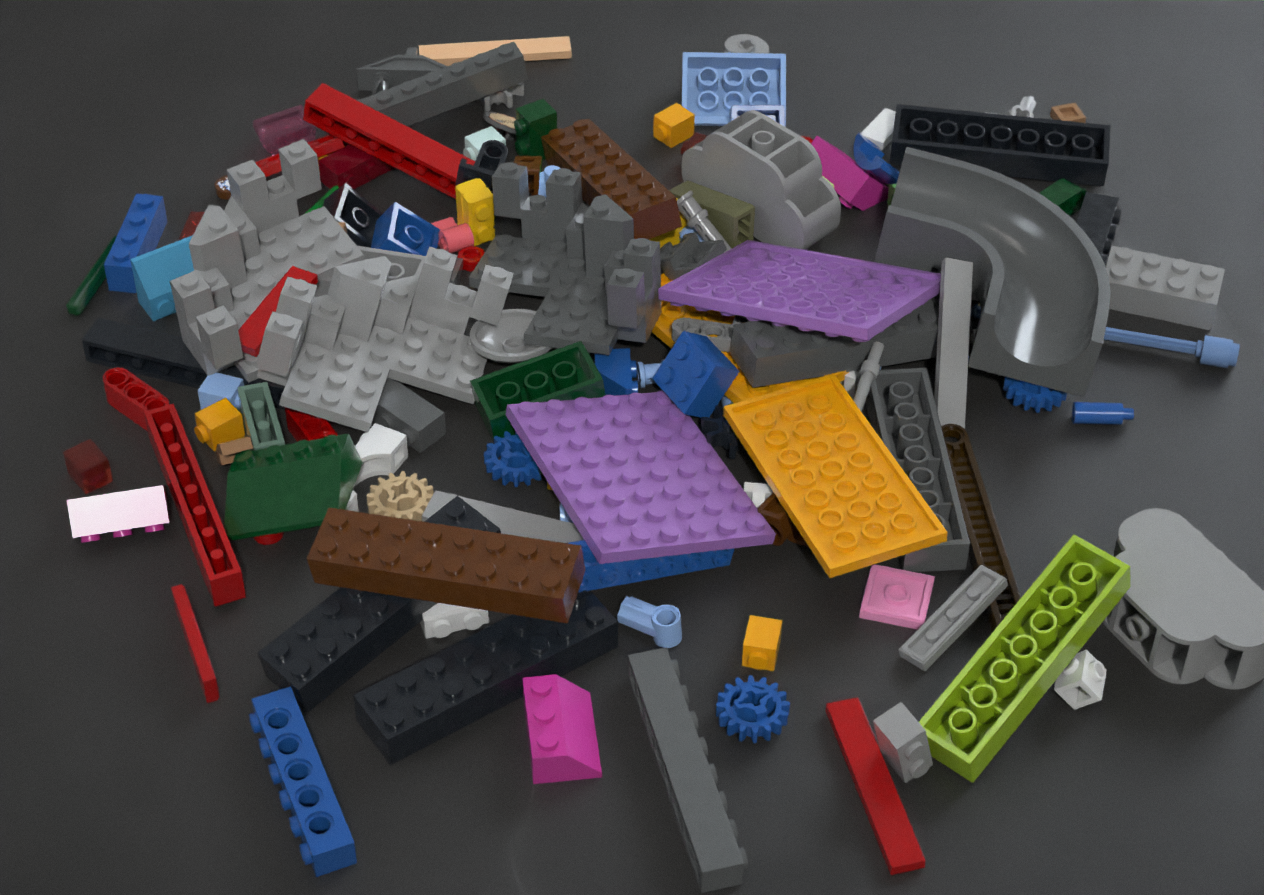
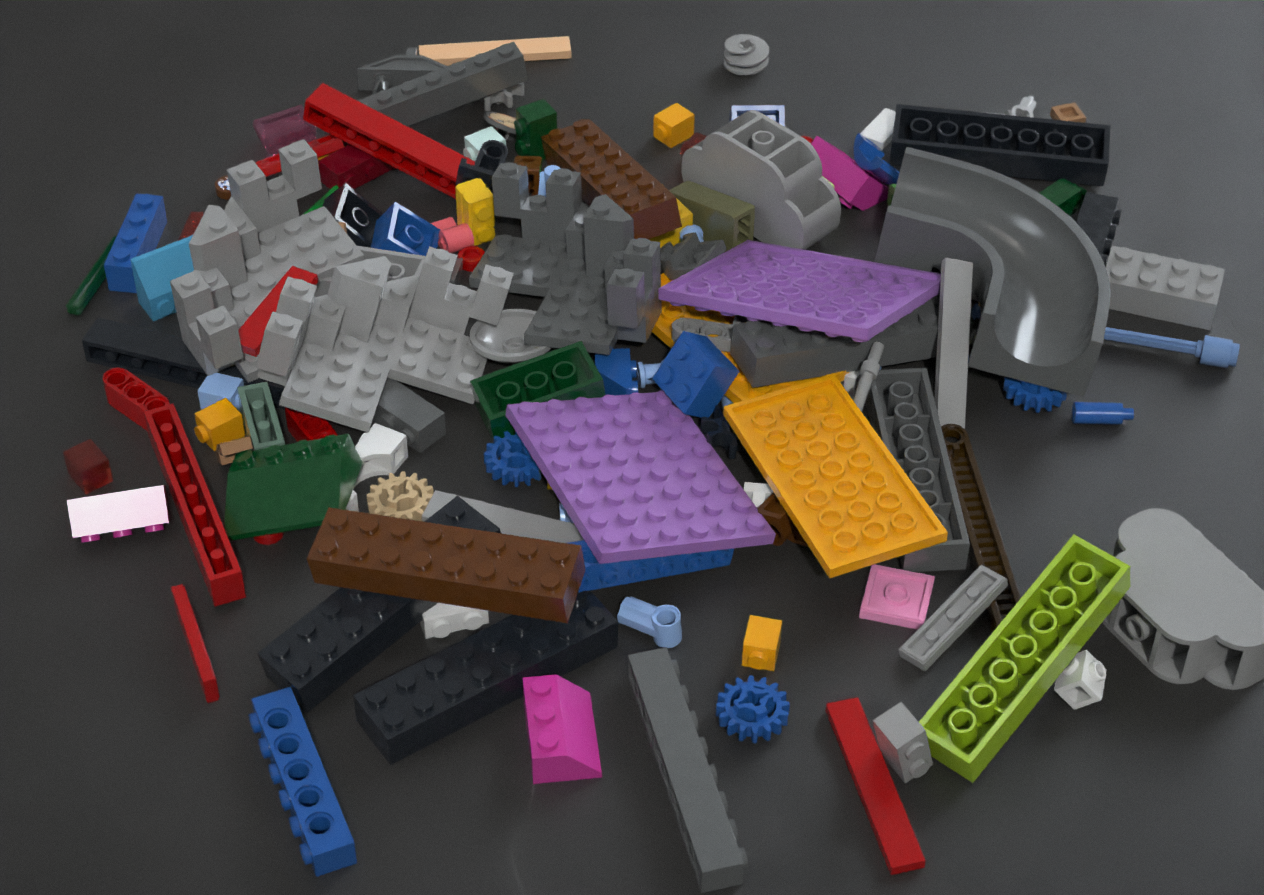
light grey pin [677,190,732,253] -> none
light blue slope [682,52,786,127] -> none

